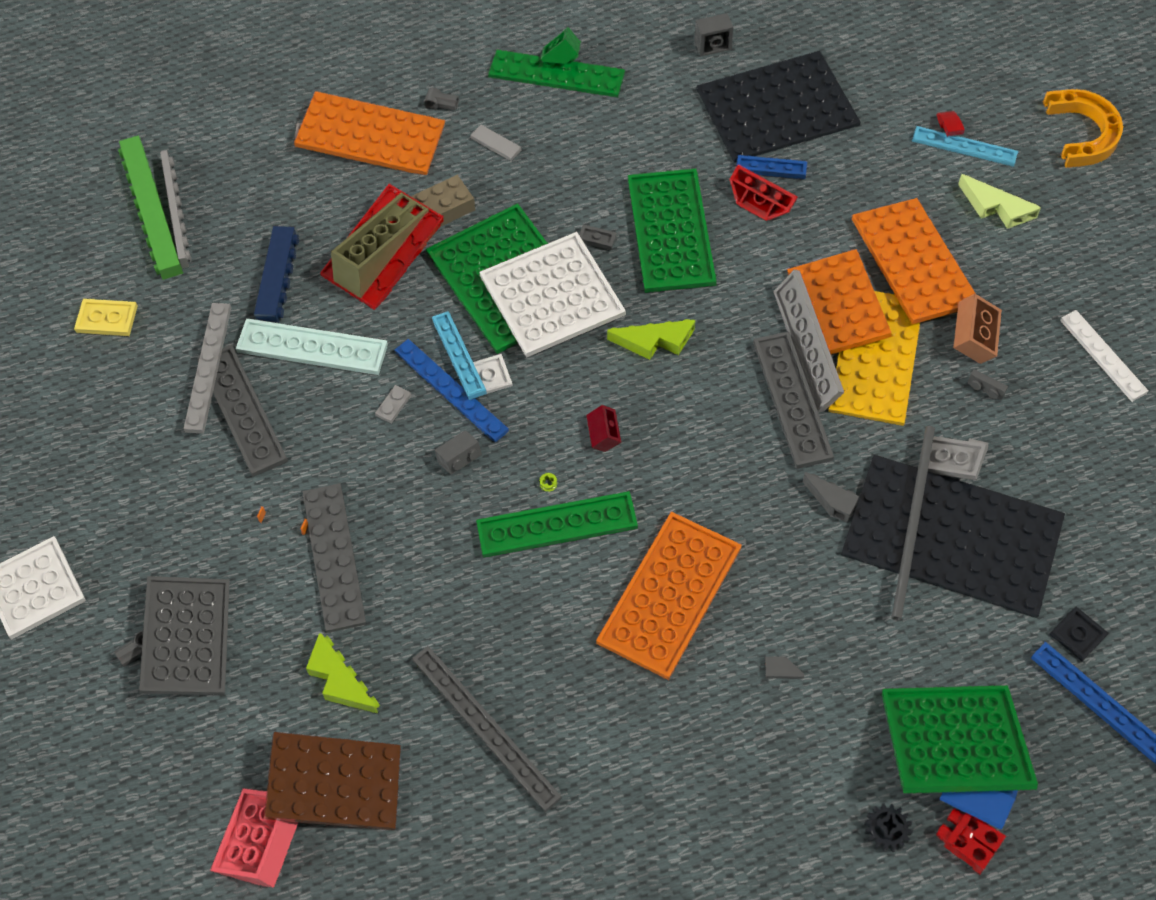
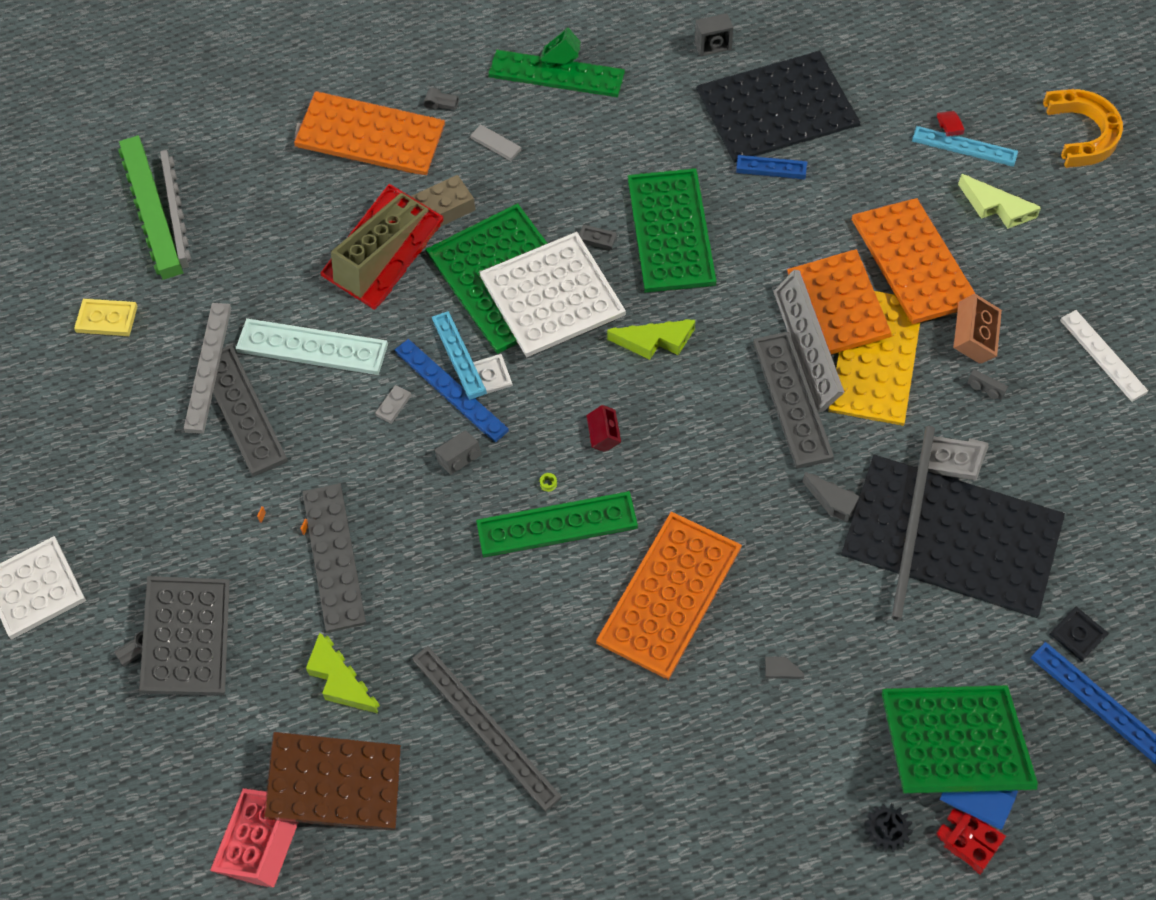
dark blue brick [254,226,299,323] -> none
red wedge [729,164,798,221] -> none

